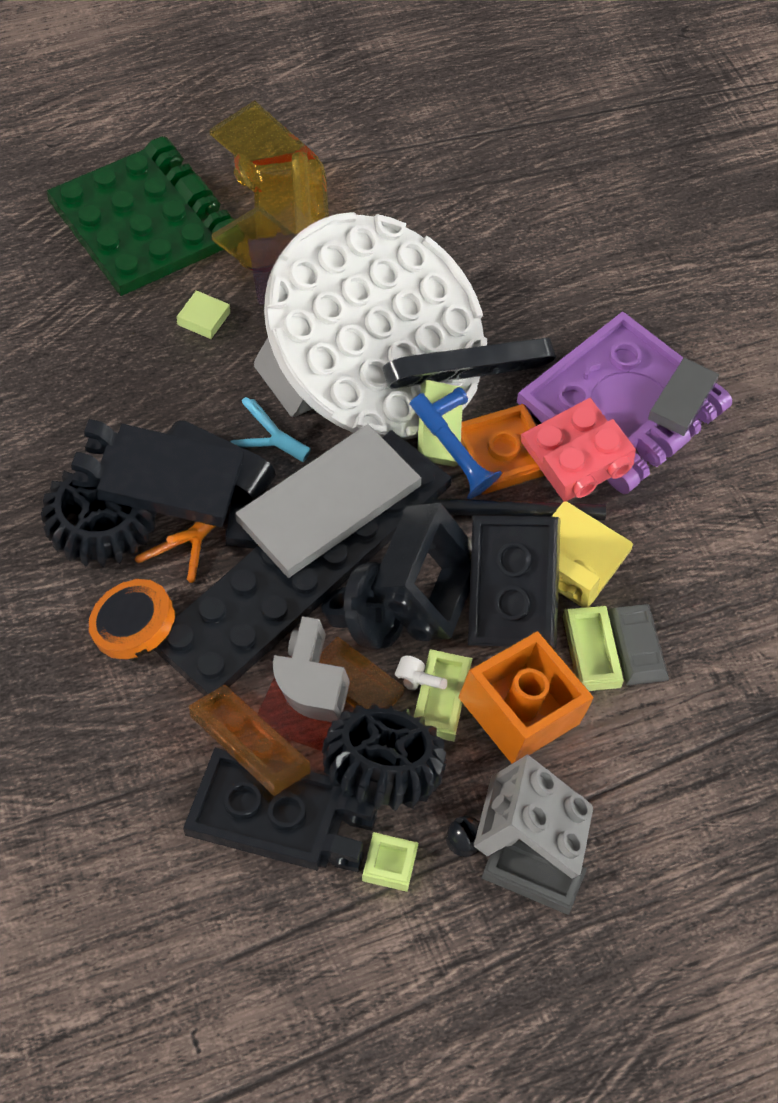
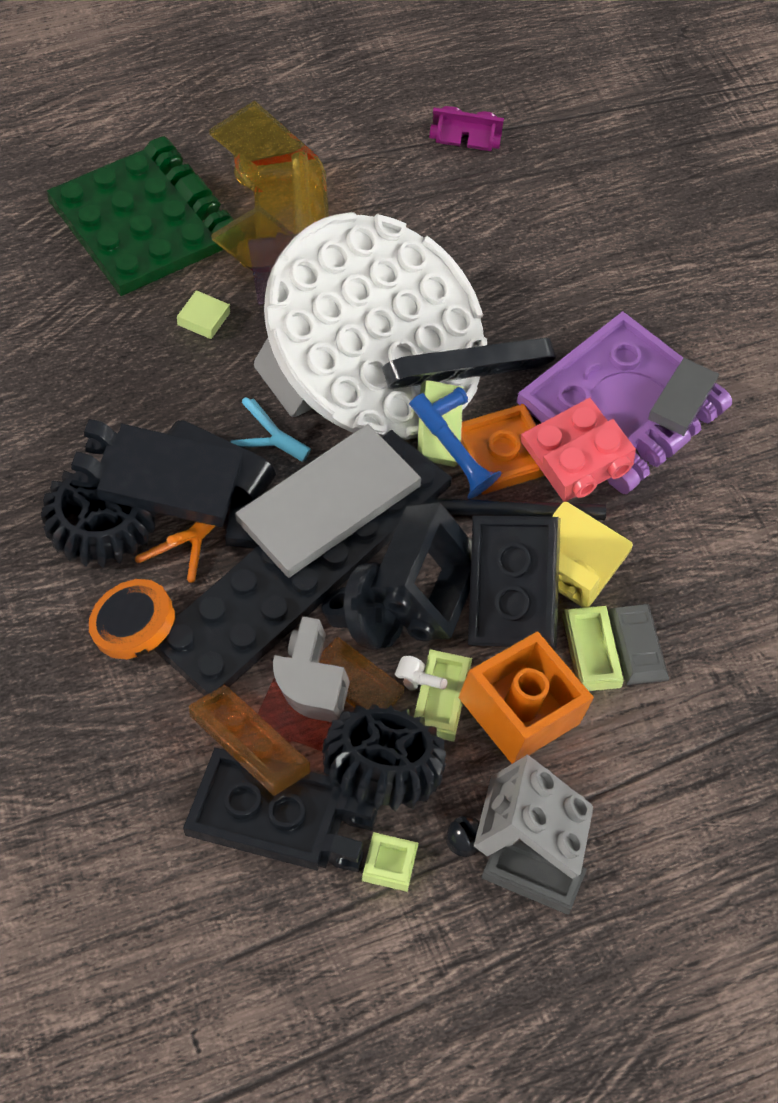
none -> magenta hinge [429,106,504,152]

